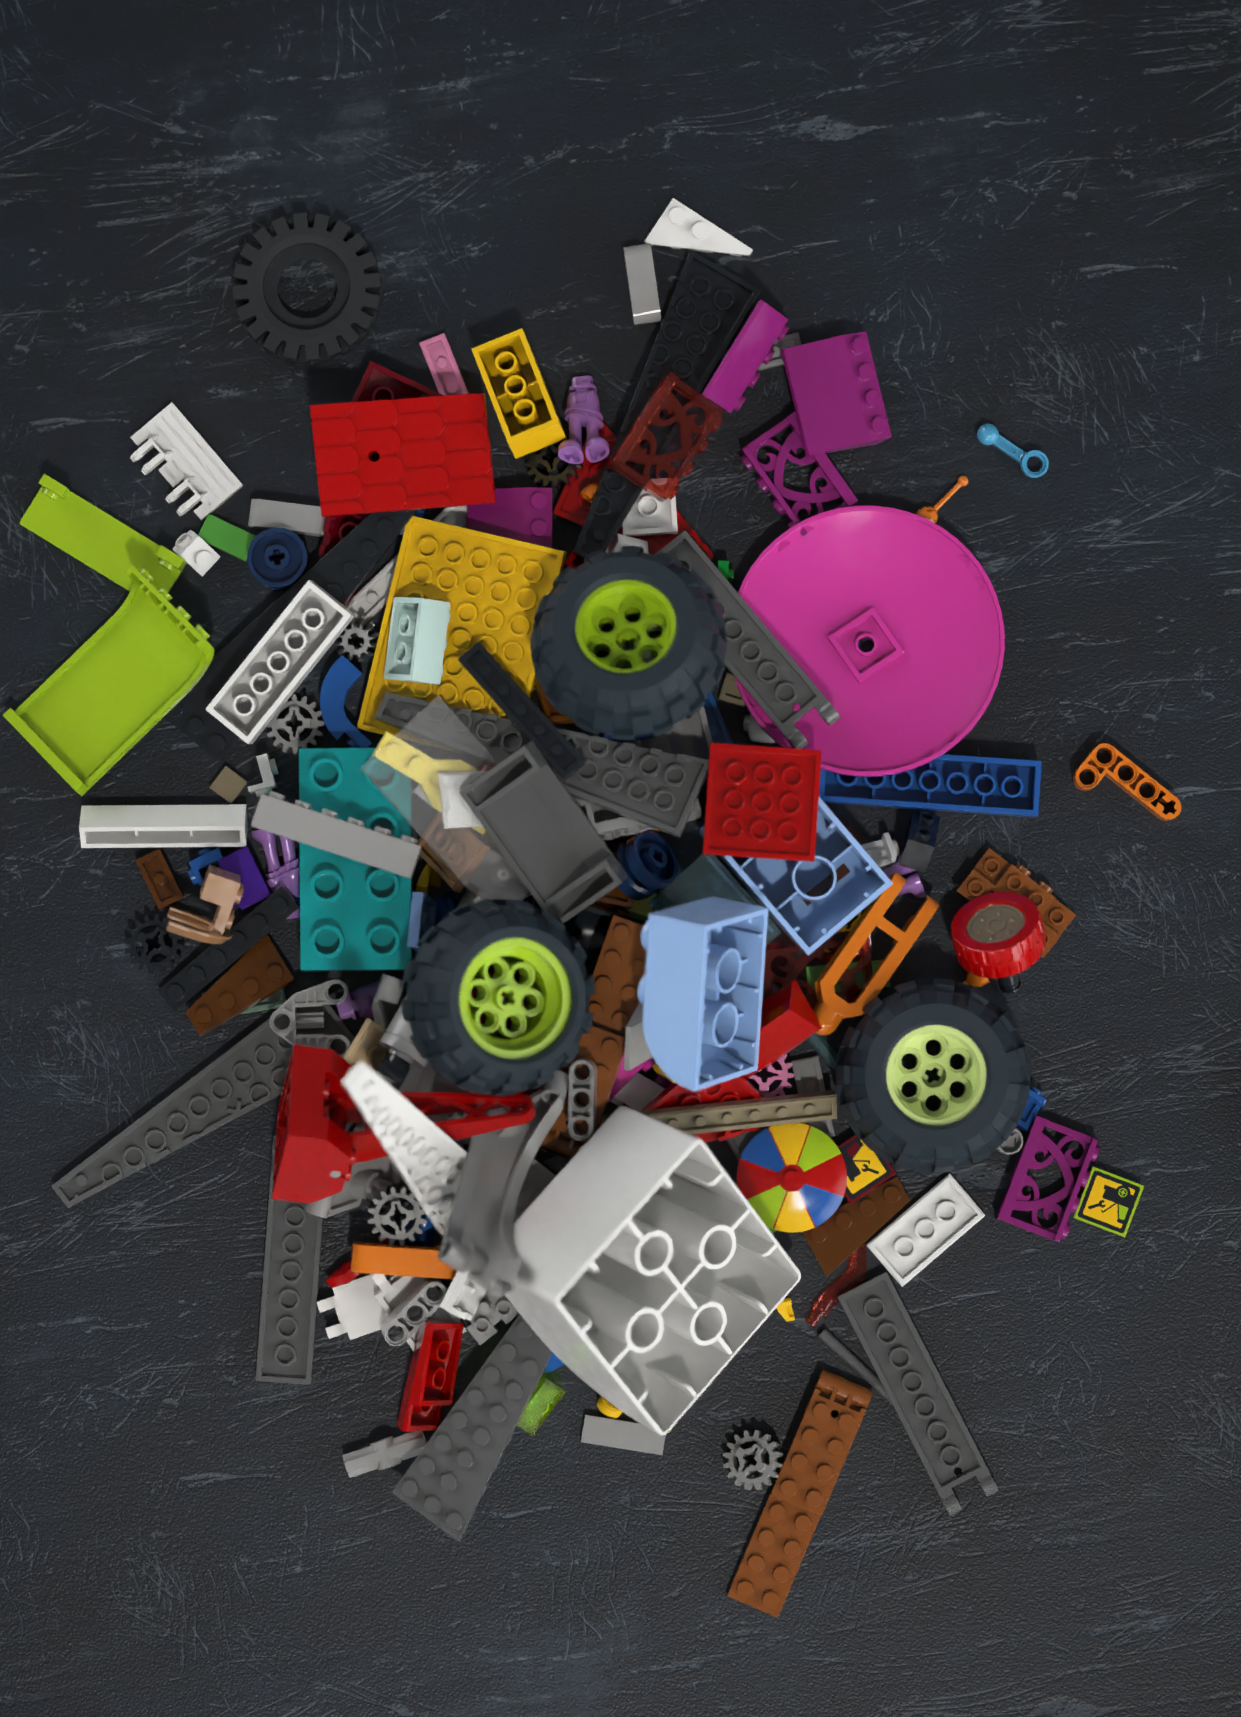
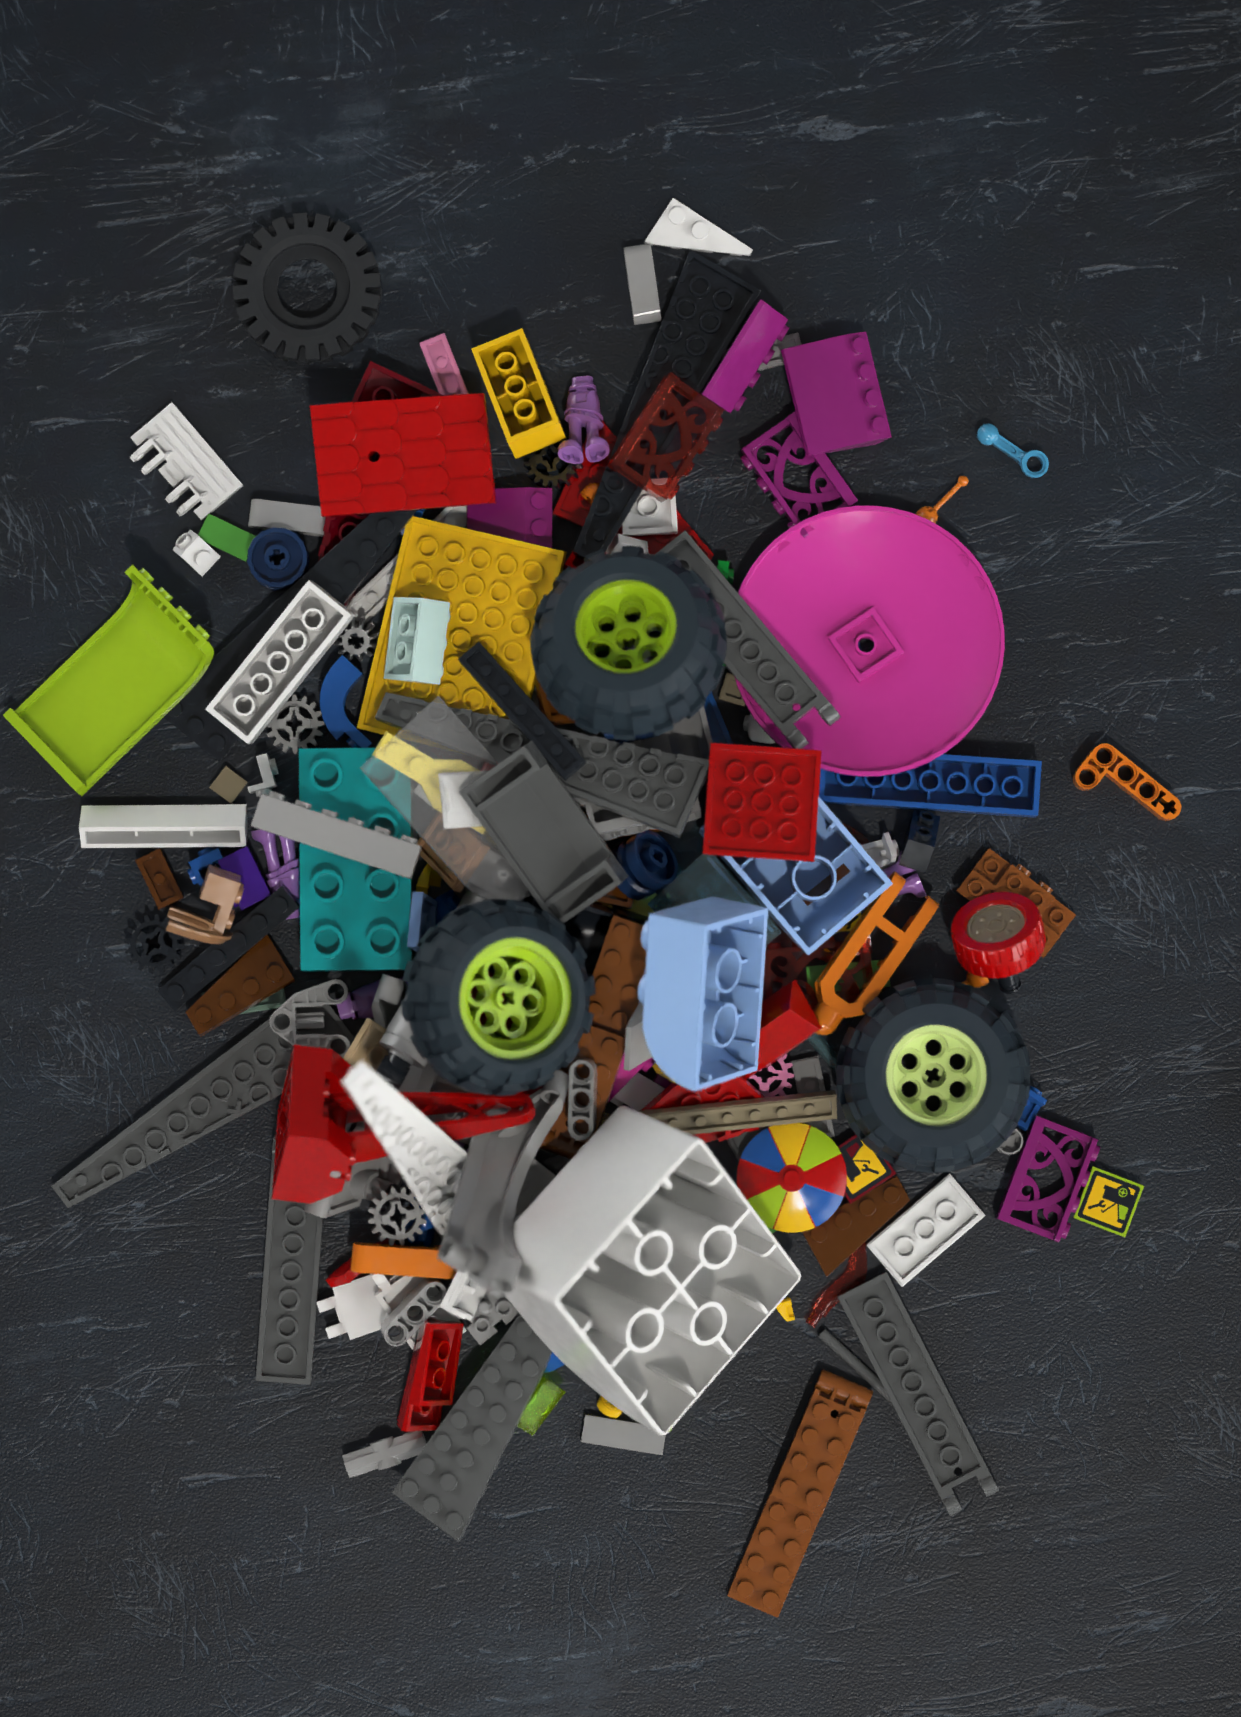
lime bracket [20,474,187,593] -> none
light grey gear [723,1430,783,1490] -> none

